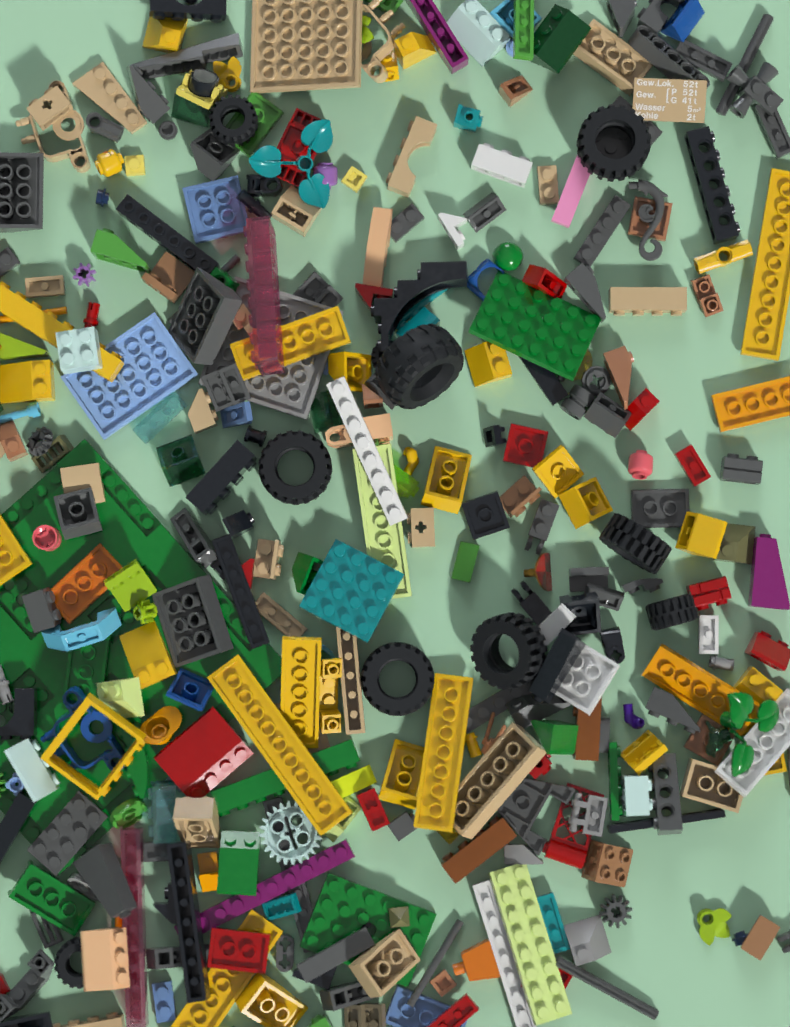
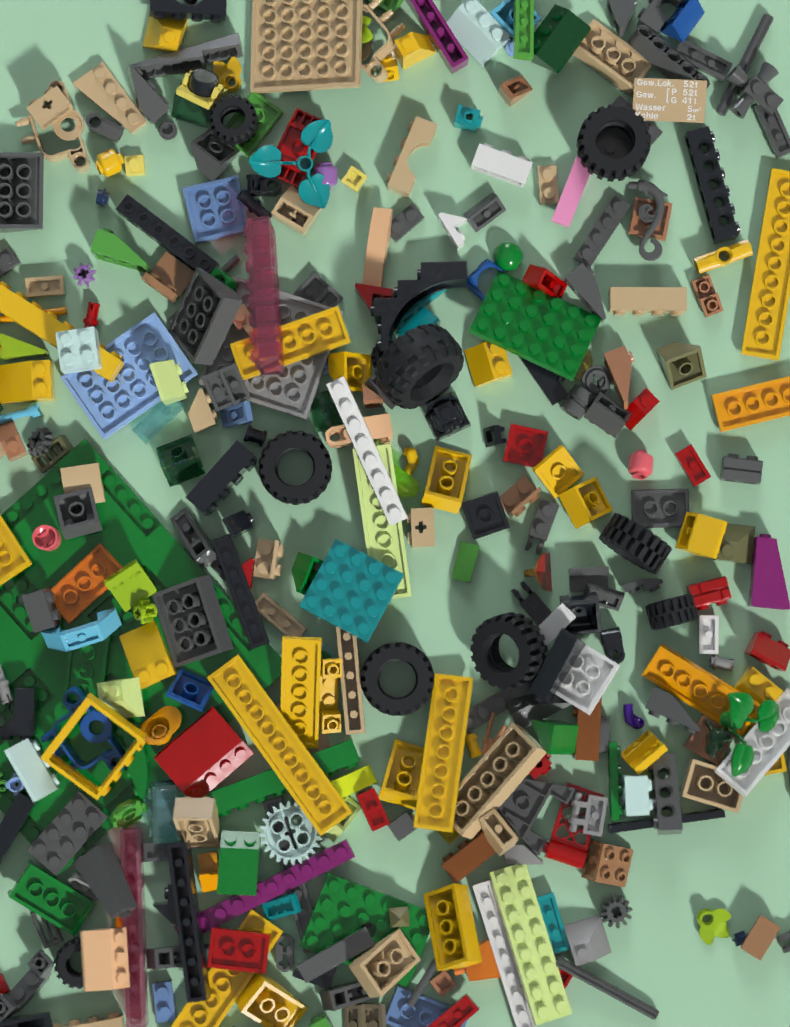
none -> yellowish green slope [149,360,189,405]
none -> black brick [421,391,471,442]
none -> yellow slope [423,883,482,971]
none -> tan slope [478,808,518,856]
none -> olive slope [657,342,707,390]

